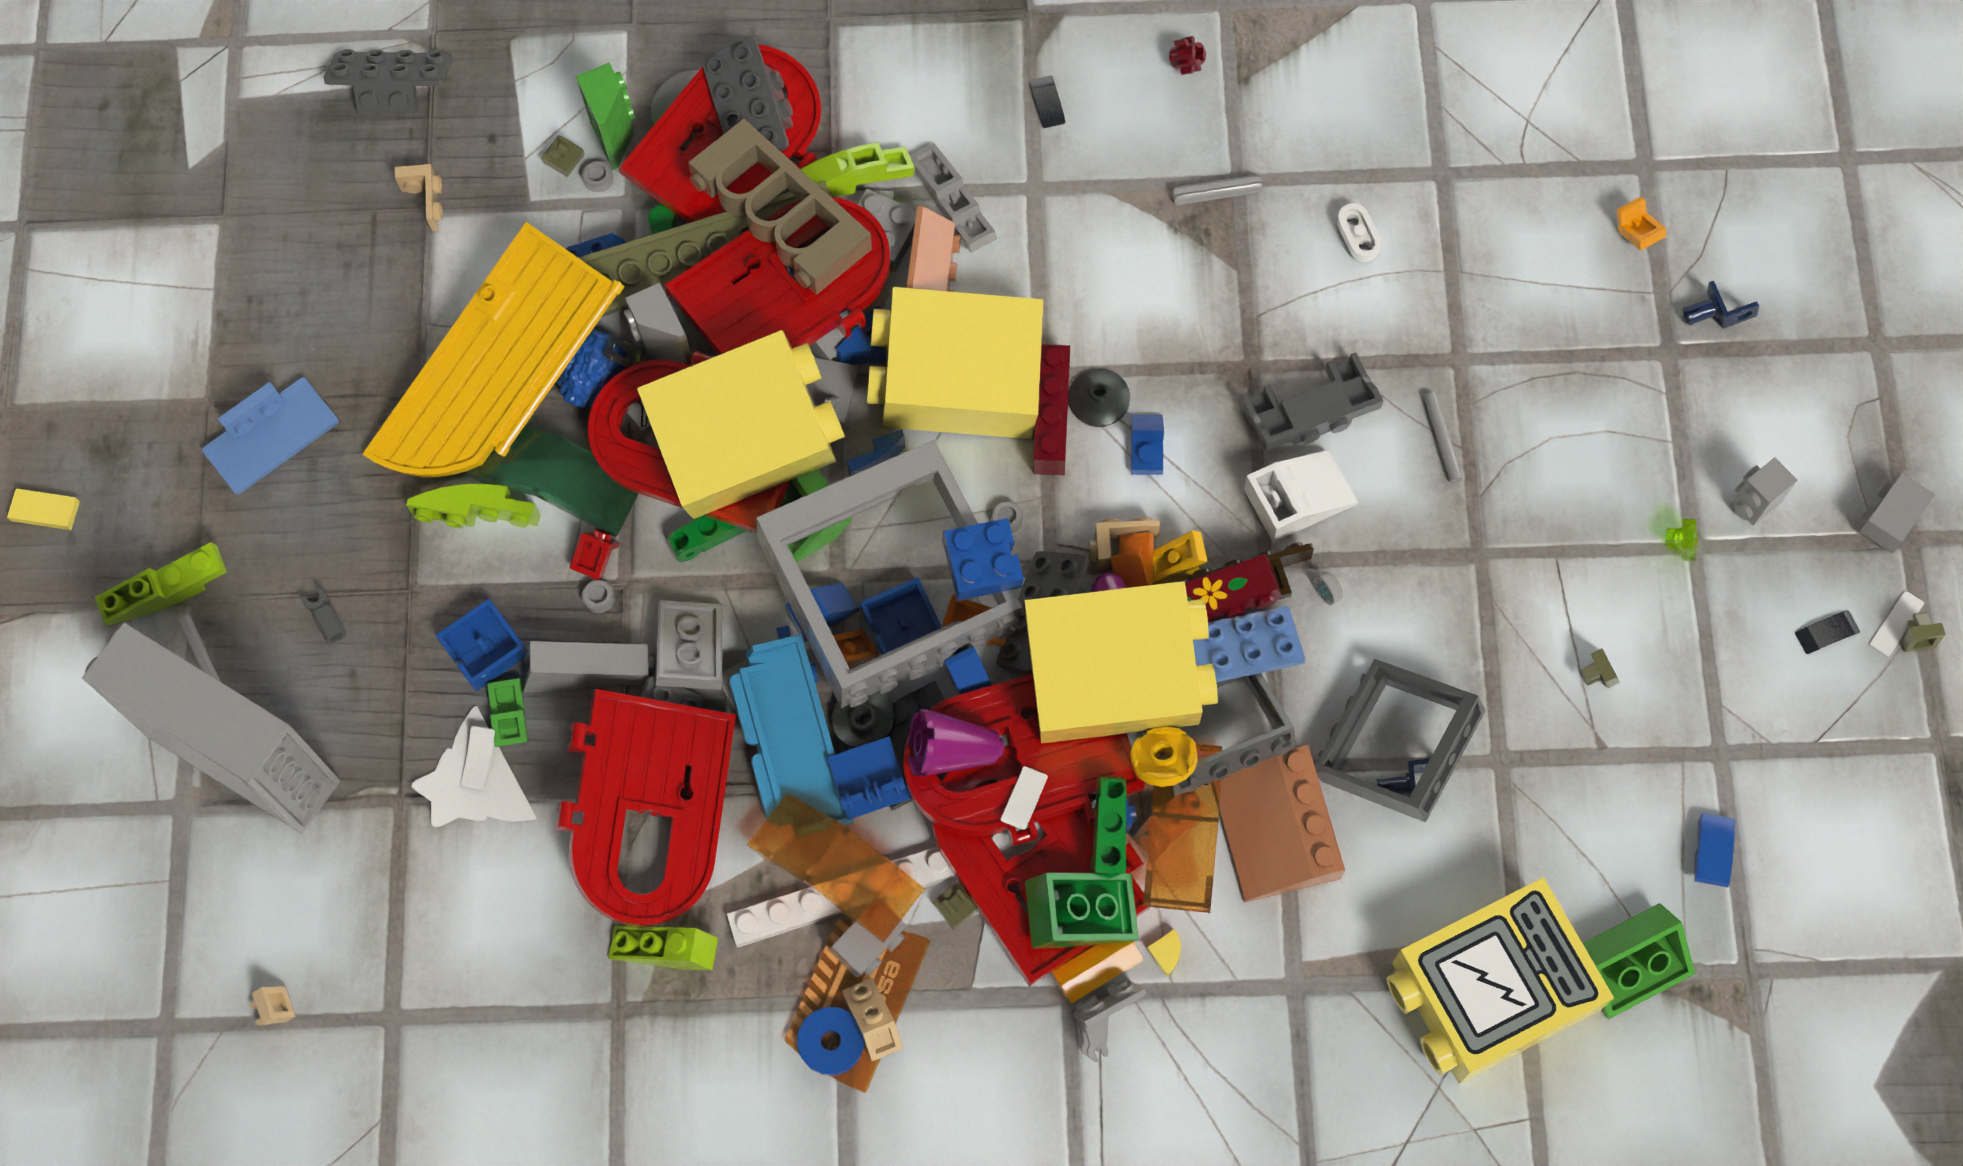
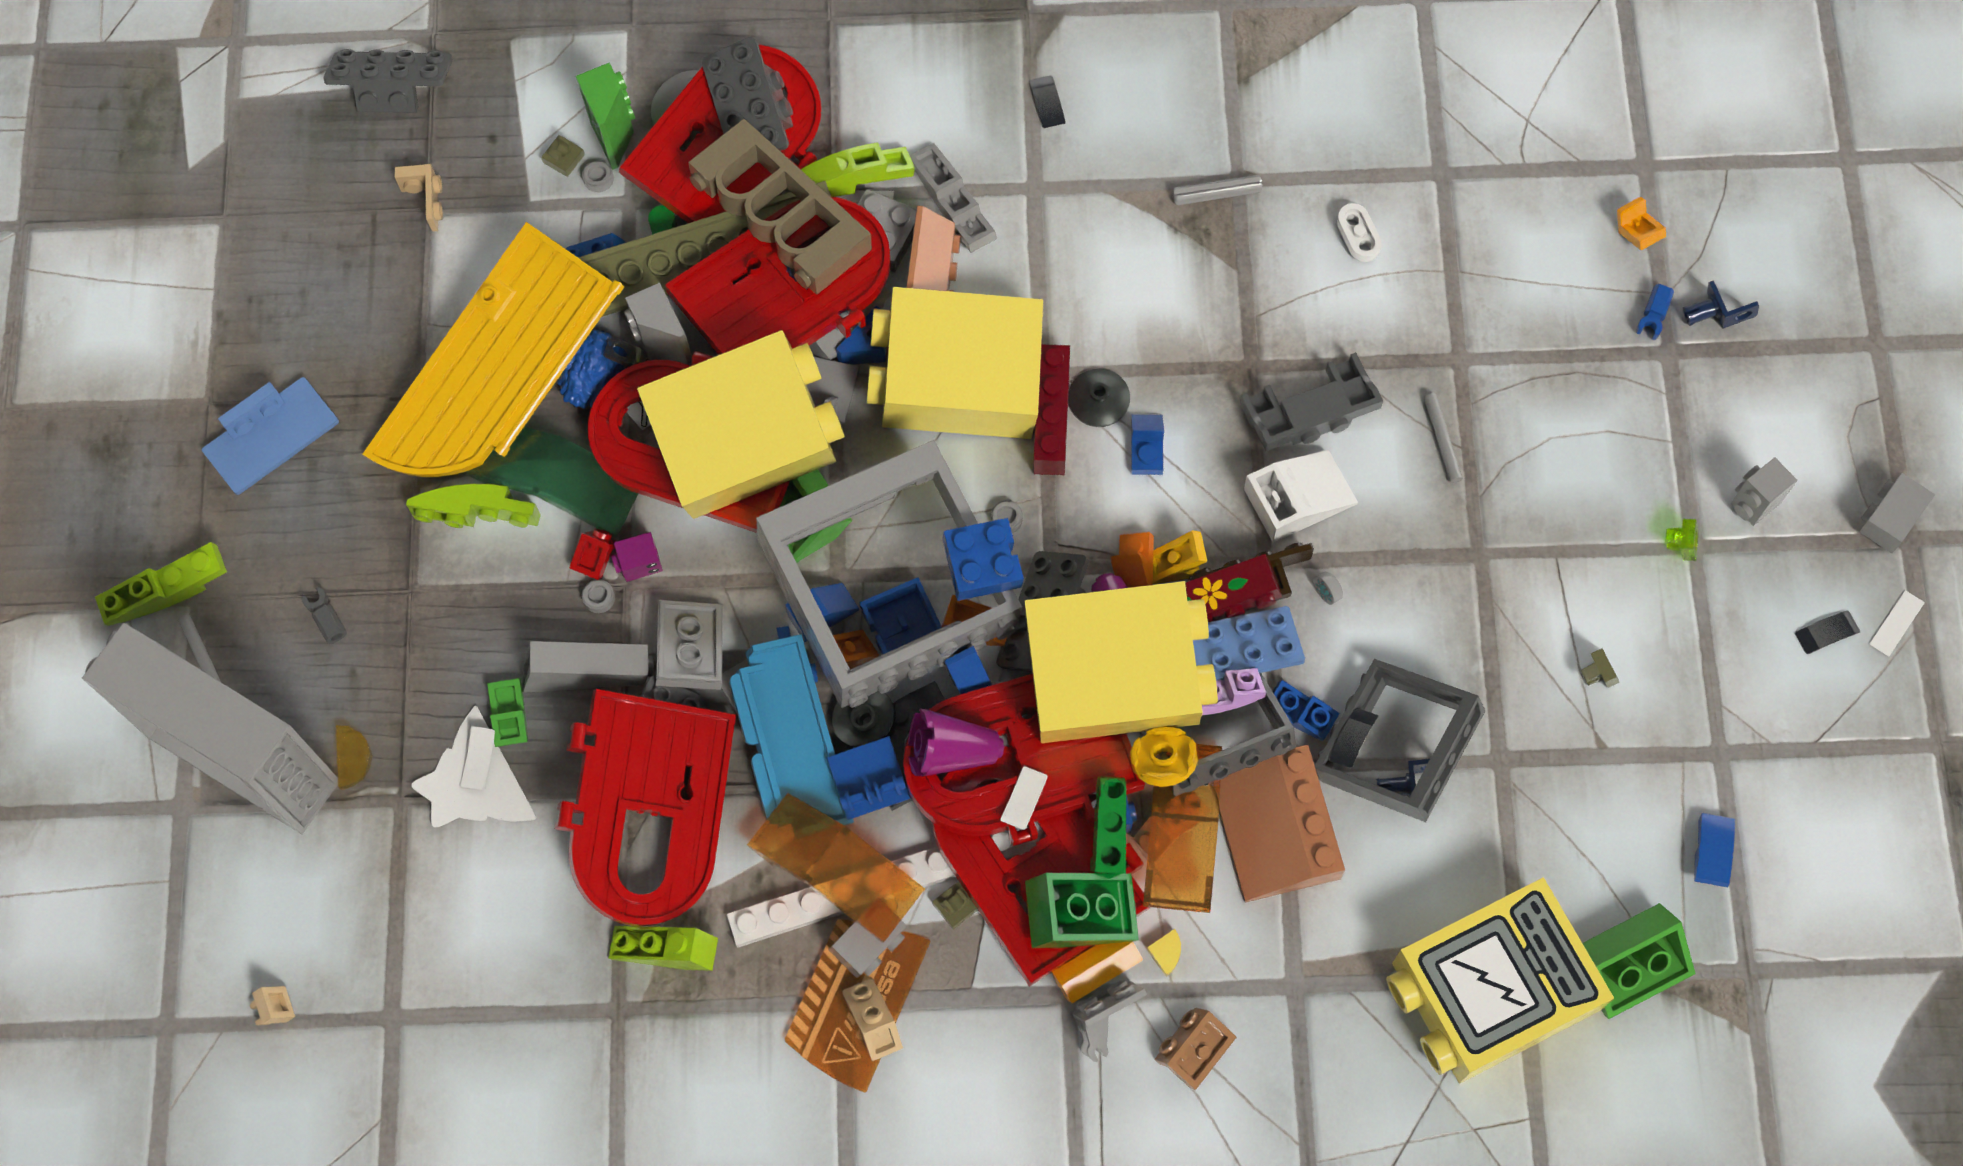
light yellow tile [7,489,80,530] -> none
blue piece [435,599,527,692] -> none
green leg [668,515,752,562] -> none
blue tile [797,1007,864,1076] -> none
blue slope [847,429,906,476] -> none
tan bracket [1090,517,1160,570] -> none
dark red gear [1169,36,1206,75] -> none
olive tile [1901,612,1946,652] -> none
none -> clear yellow tile [336,725,372,790]
none -> magenta brick [611,532,663,582]
none -> medium nougat bracket [1155,1008,1237,1090]
none -> lavender slope [1202,668,1266,715]
none -> blue slope [1273,680,1340,741]
none -> black sticker [1330,708,1379,768]
none -> blue bar [1636,284,1674,340]

